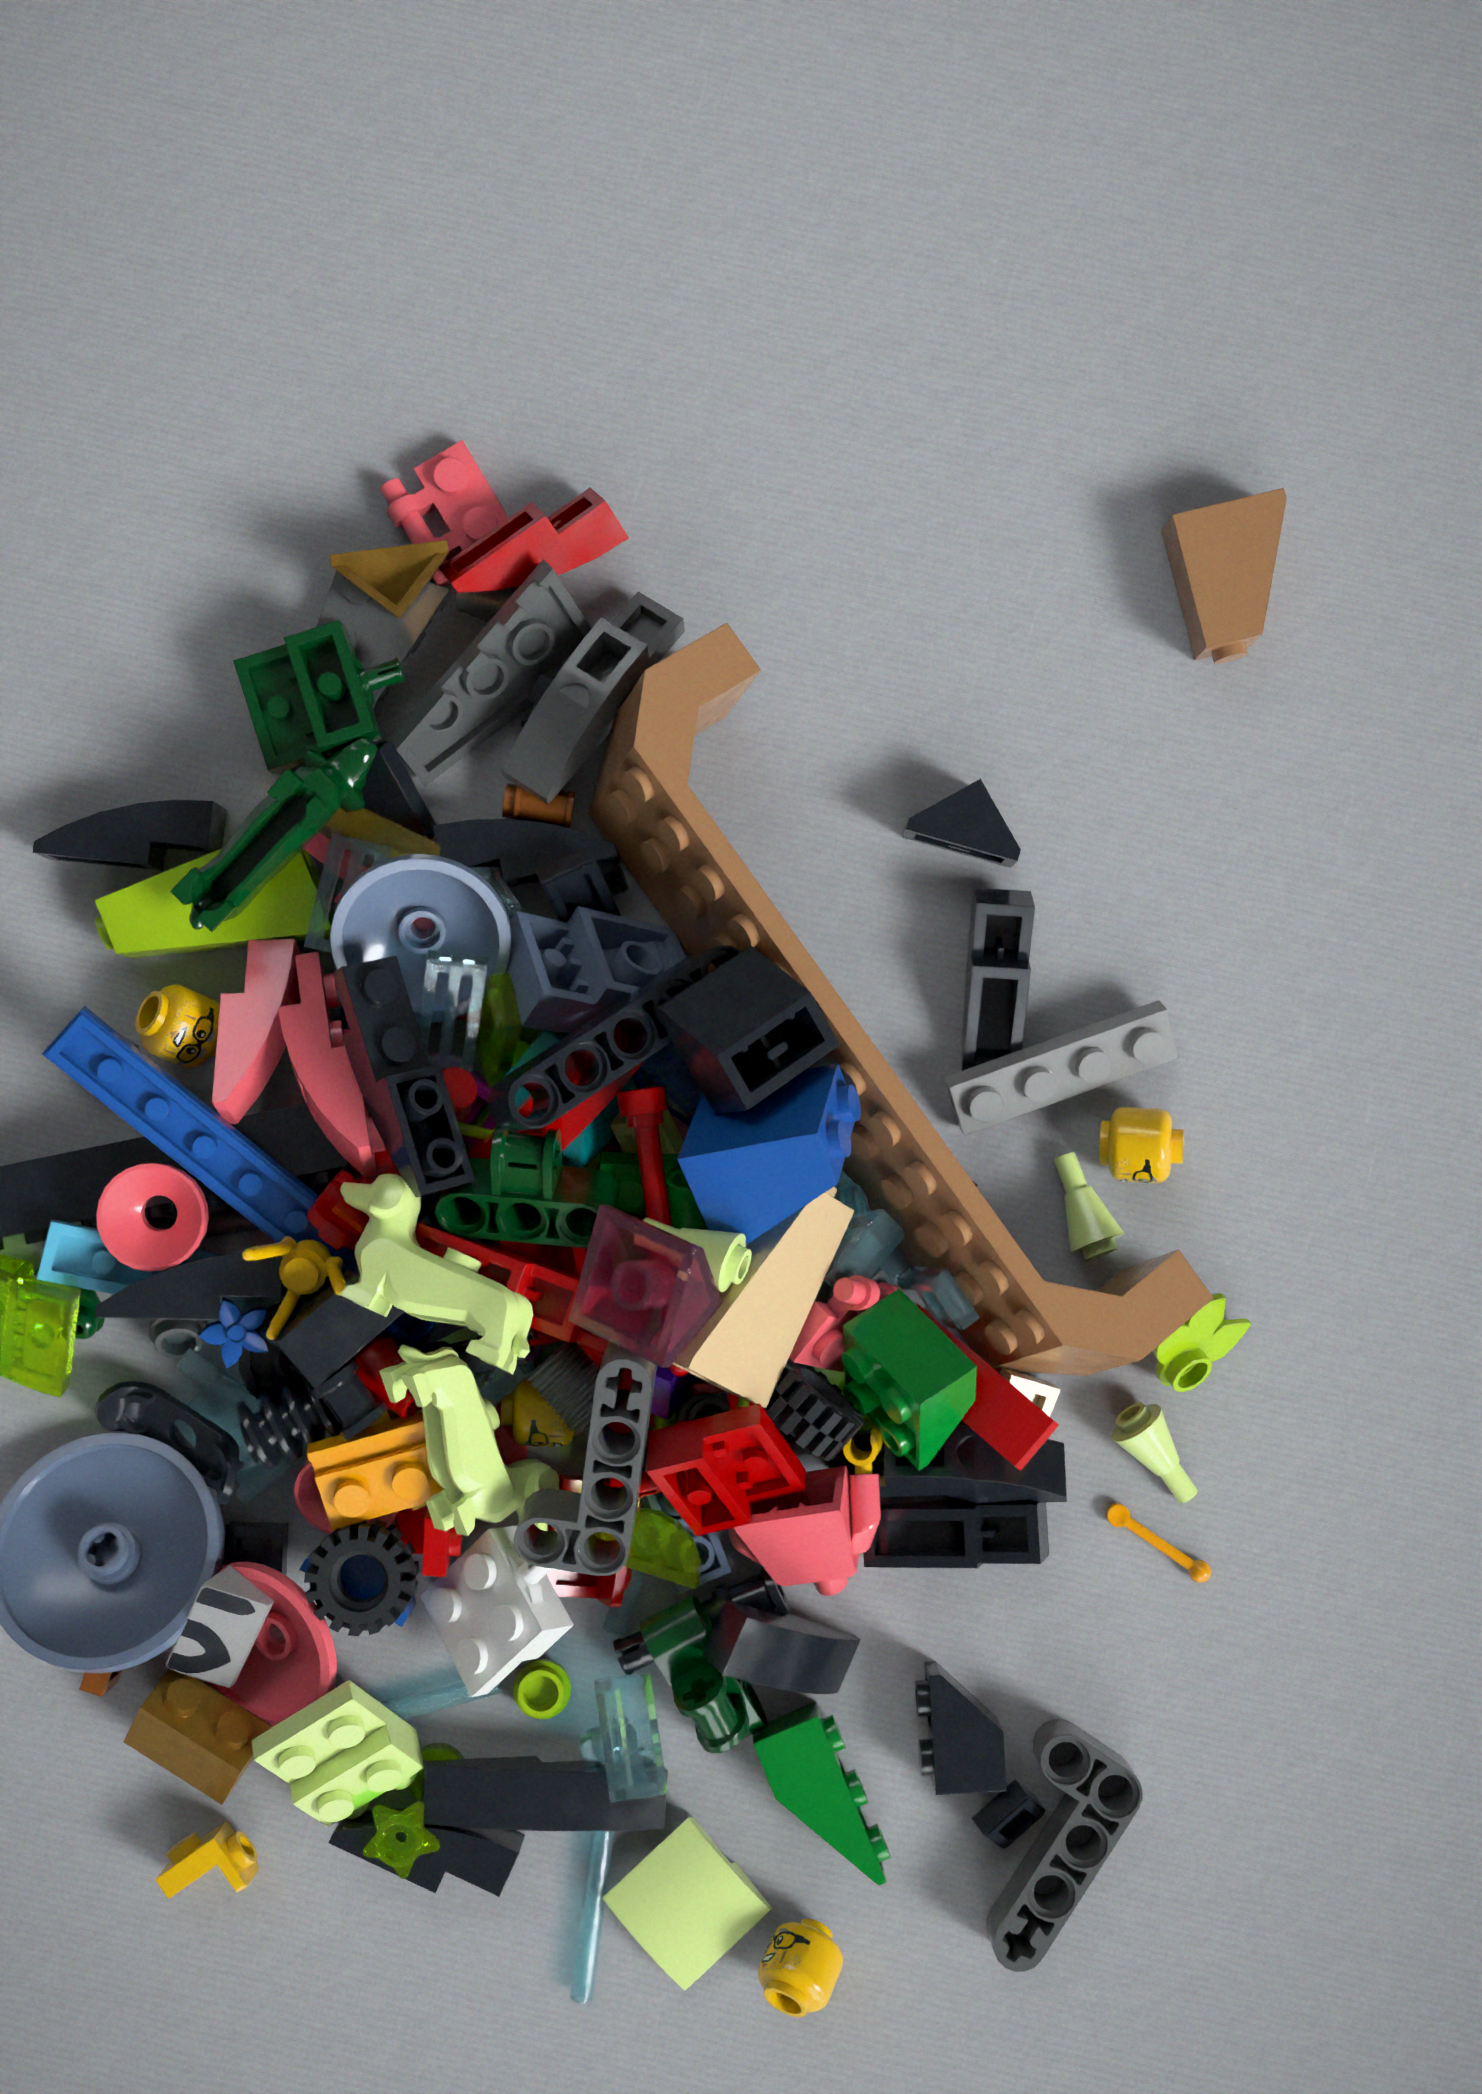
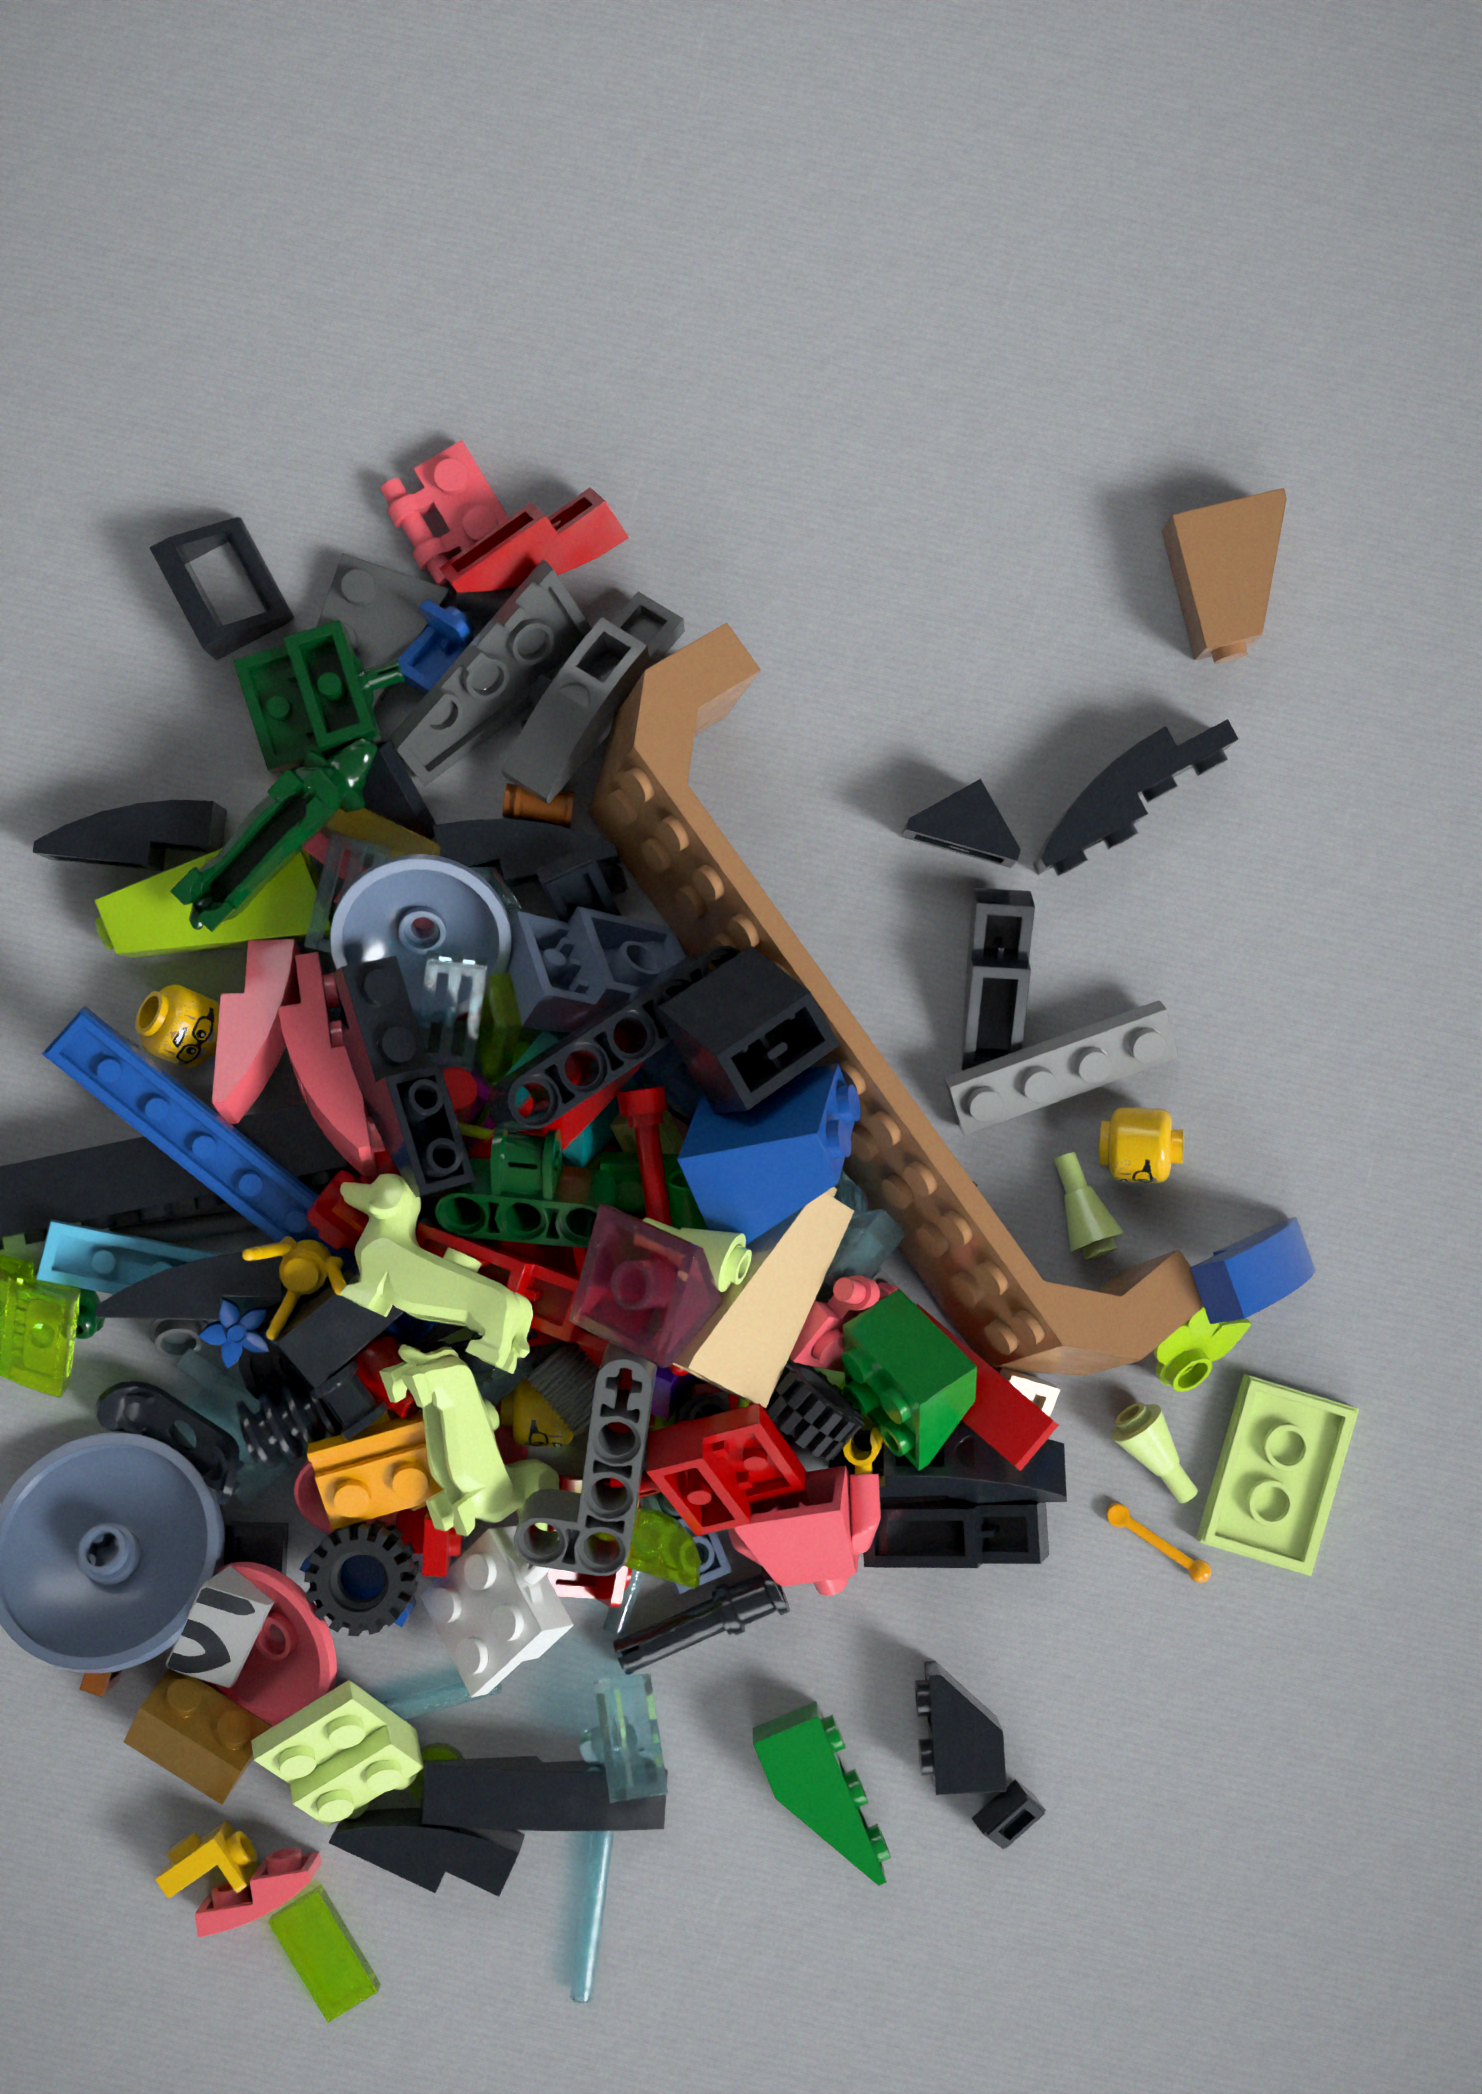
coral piece [96,1162,209,1272] -> none
pearl gold slope [330,540,449,619] -> none
clear neon green plate [363,1801,440,1879] -> none
lime plate [513,1659,572,1719] -> none
yellowish green slope [602,1816,773,1991] -> none
dark green piece [639,1594,768,1753] -> none
black slope [702,1599,861,1694] -> none
yellow head [758,1918,843,2017] -> none
clear light blue tile [895,1266,980,1330] -> none
dark grey beam [987,1719,1143,1972] -> none
none -> black tile [149,517,294,661]
none -> coral slope [195,1848,321,1937]
none -> clear neon green tile [268,1884,381,2023]
none -> blue bracket [398,599,475,695]
none -> black slope [1033,719,1239,876]
none -> blue slope [1190,1217,1316,1324]
none -> yellowish green tile [1196,1374,1359,1576]

